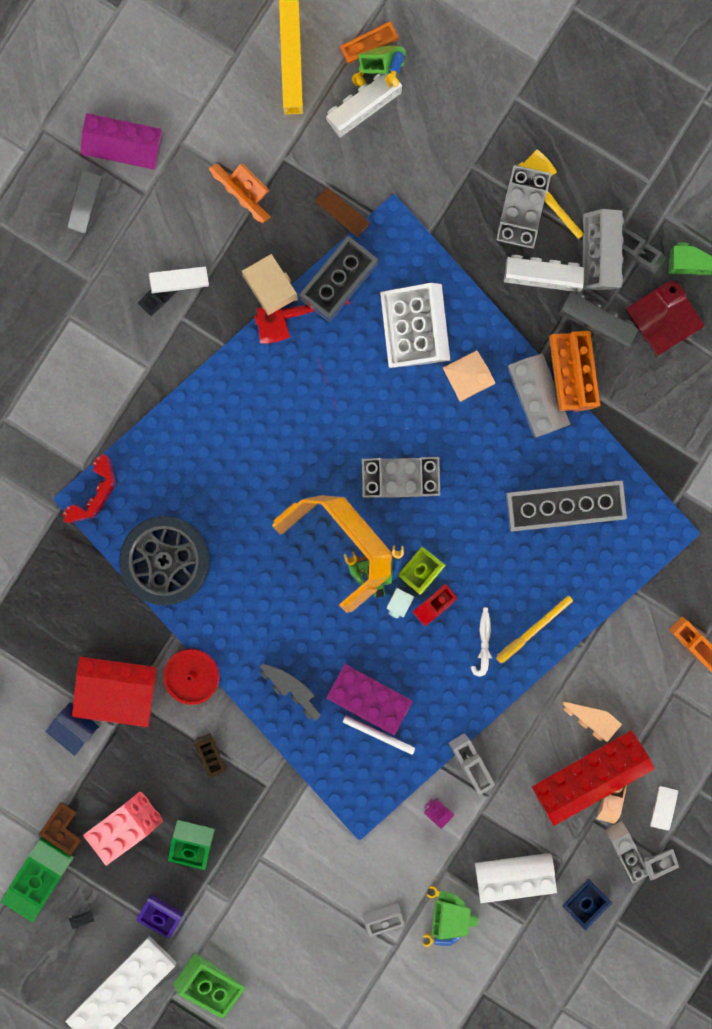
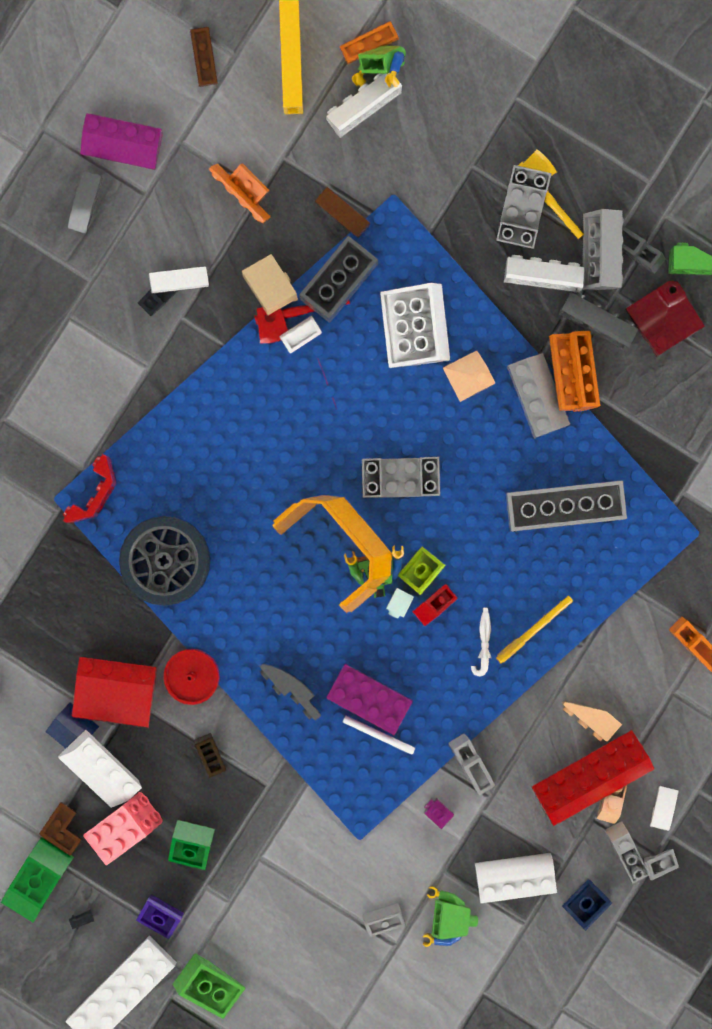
none -> white slope [58,730,142,808]
none -> reddish brown tile [190,27,218,87]
none -> white tile [279,316,322,353]

